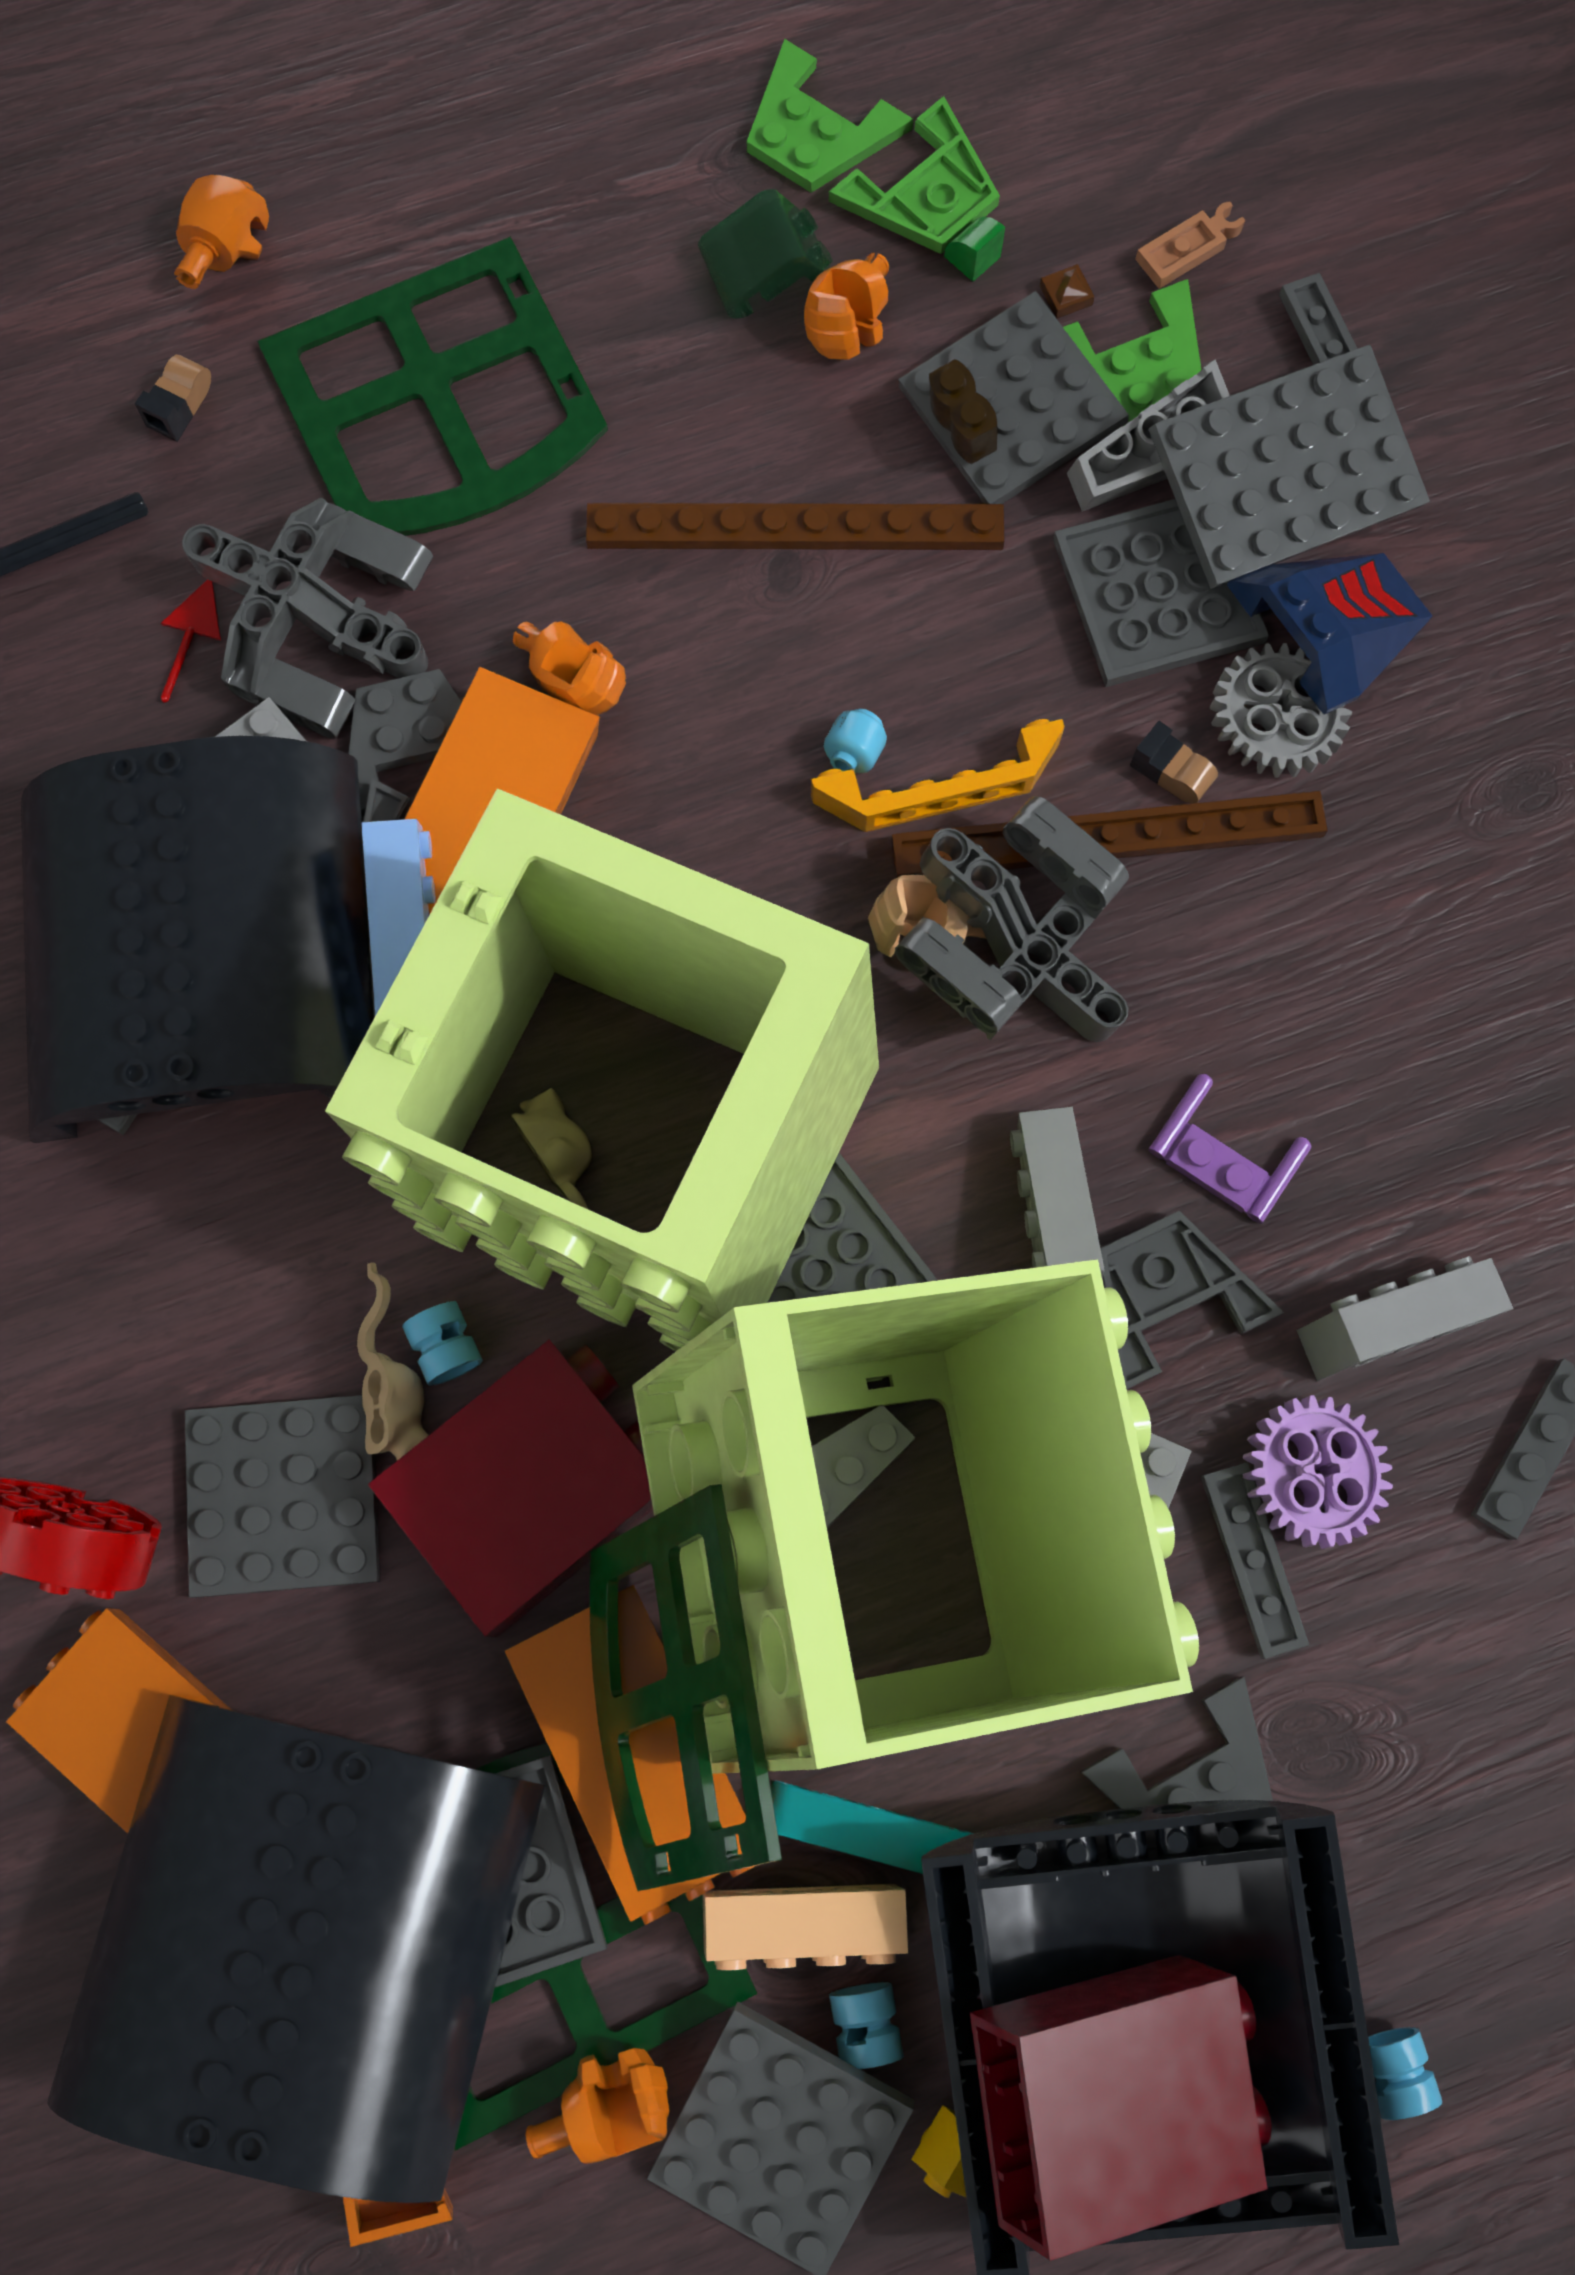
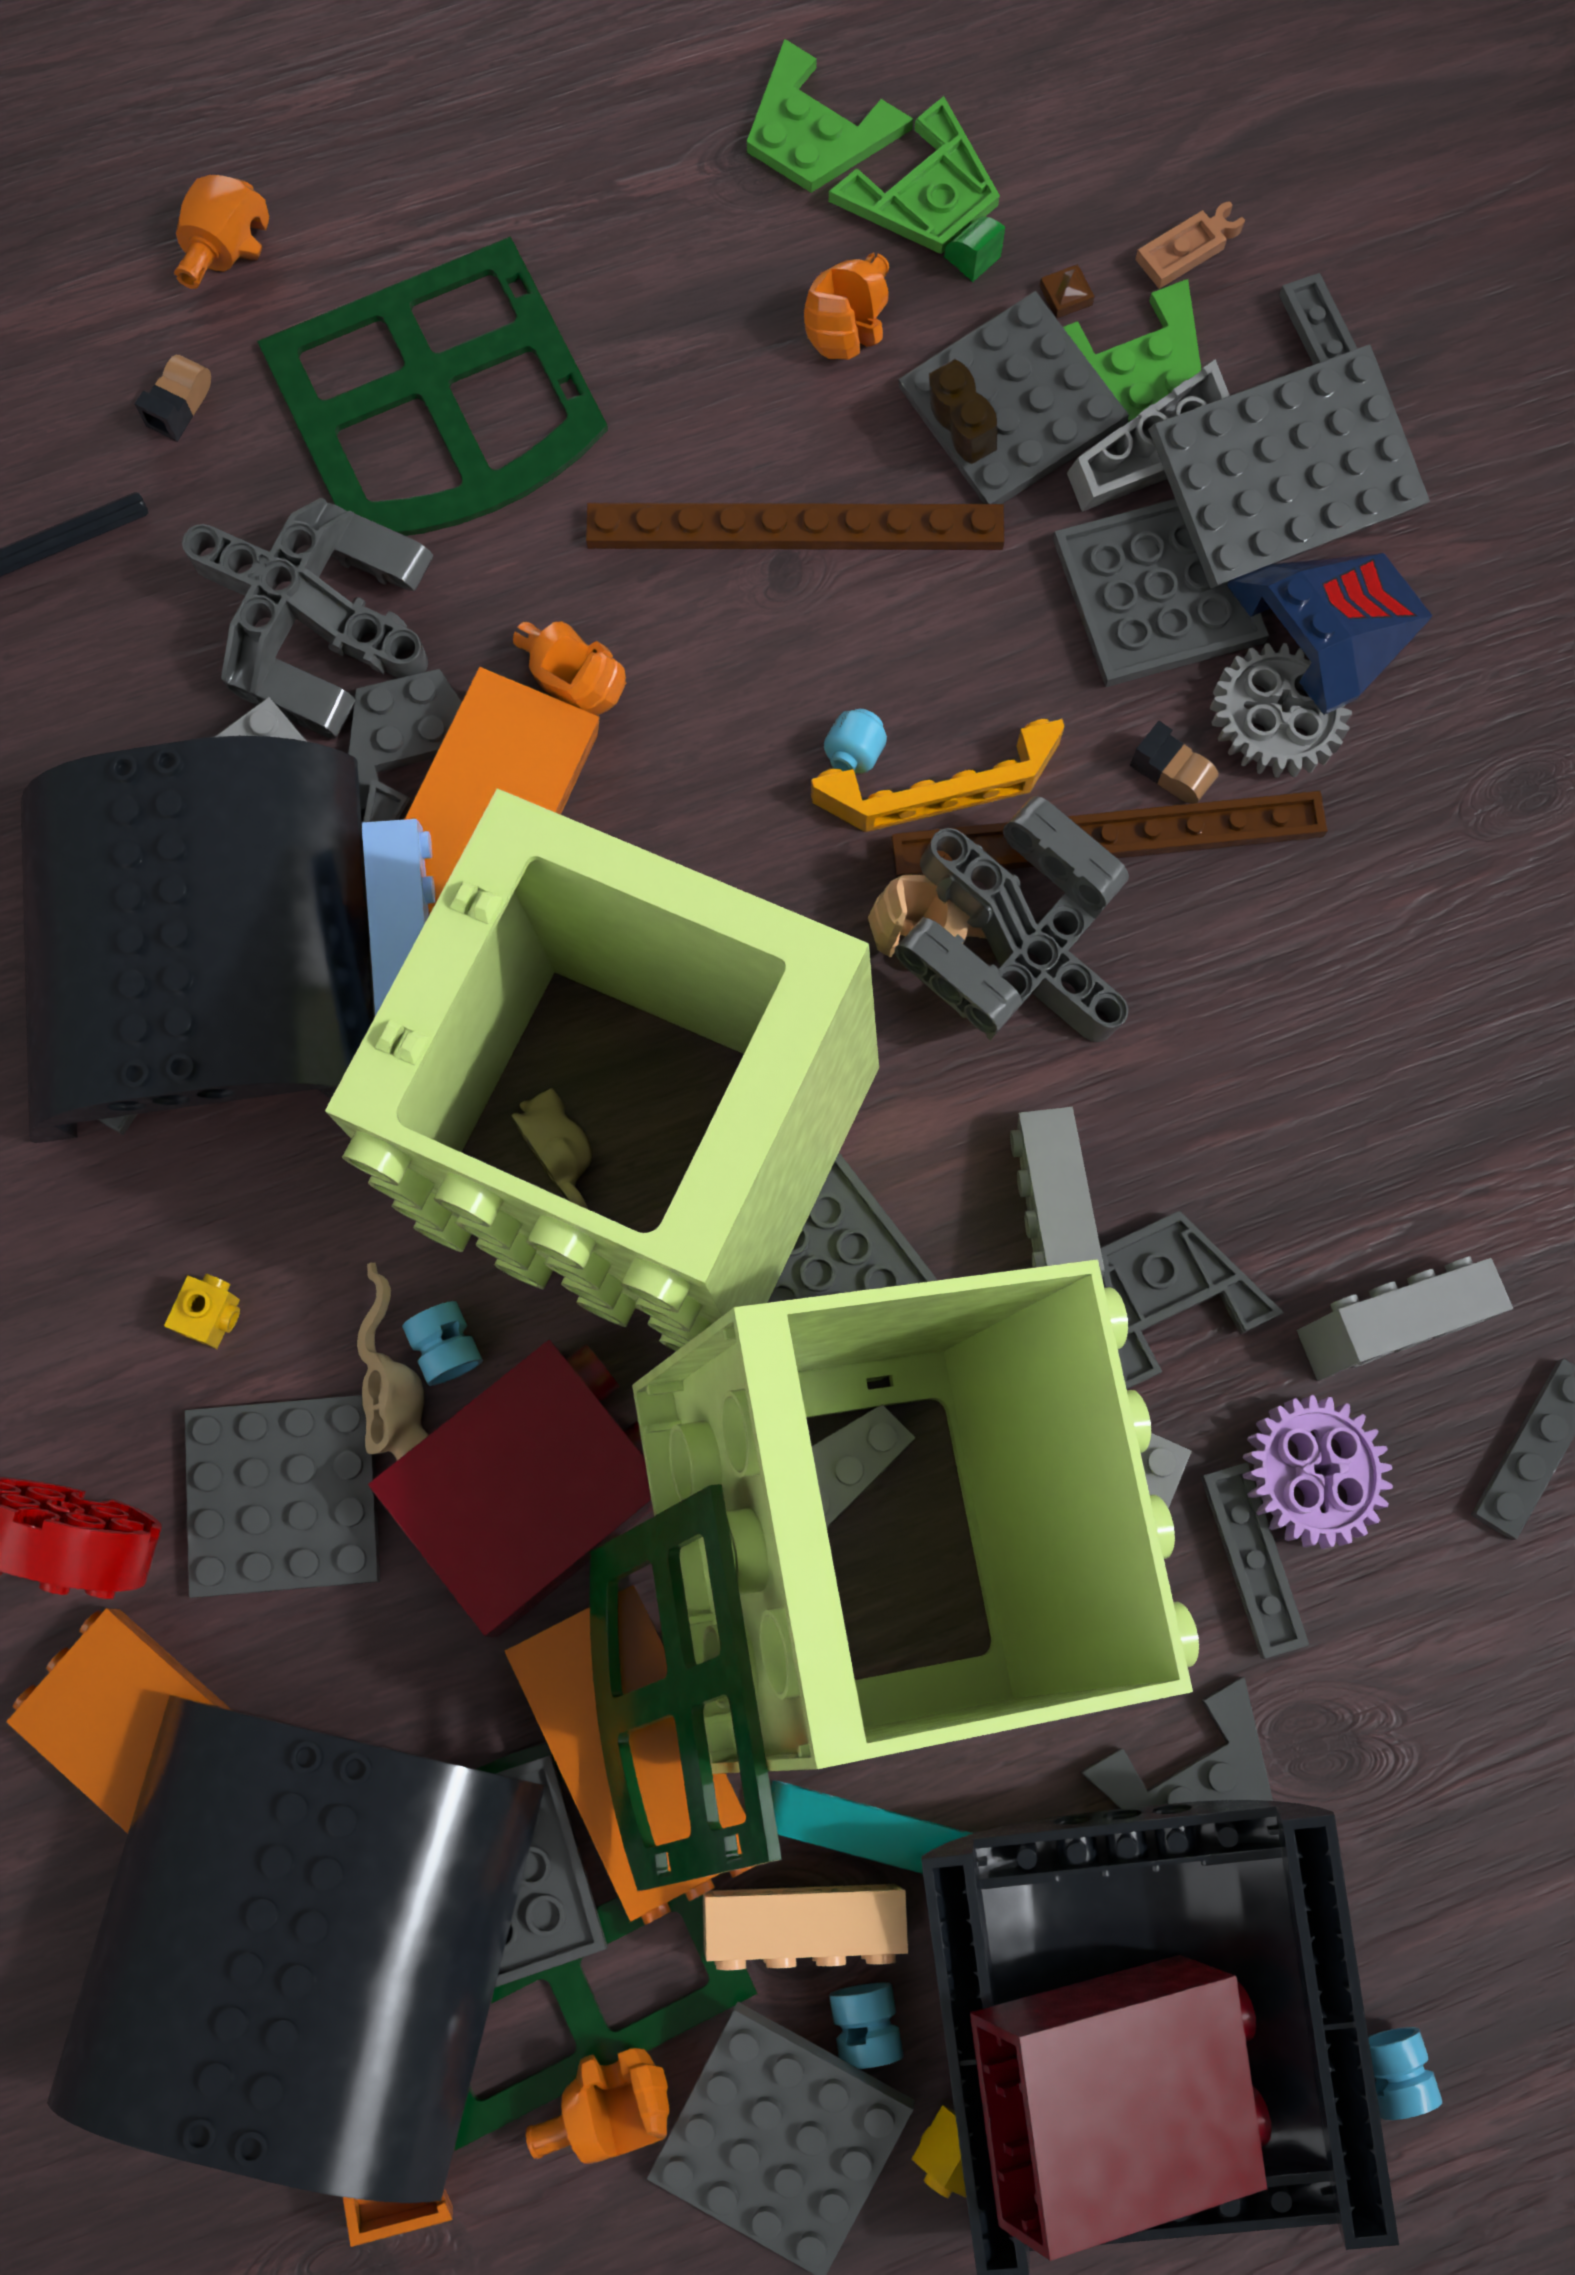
red piece [161,579,221,703] -> none
clear green piece [698,189,833,319] -> none
medium lavender plate [1148,1074,1311,1224] -> none
none -> yellow brick [164,1274,240,1349]

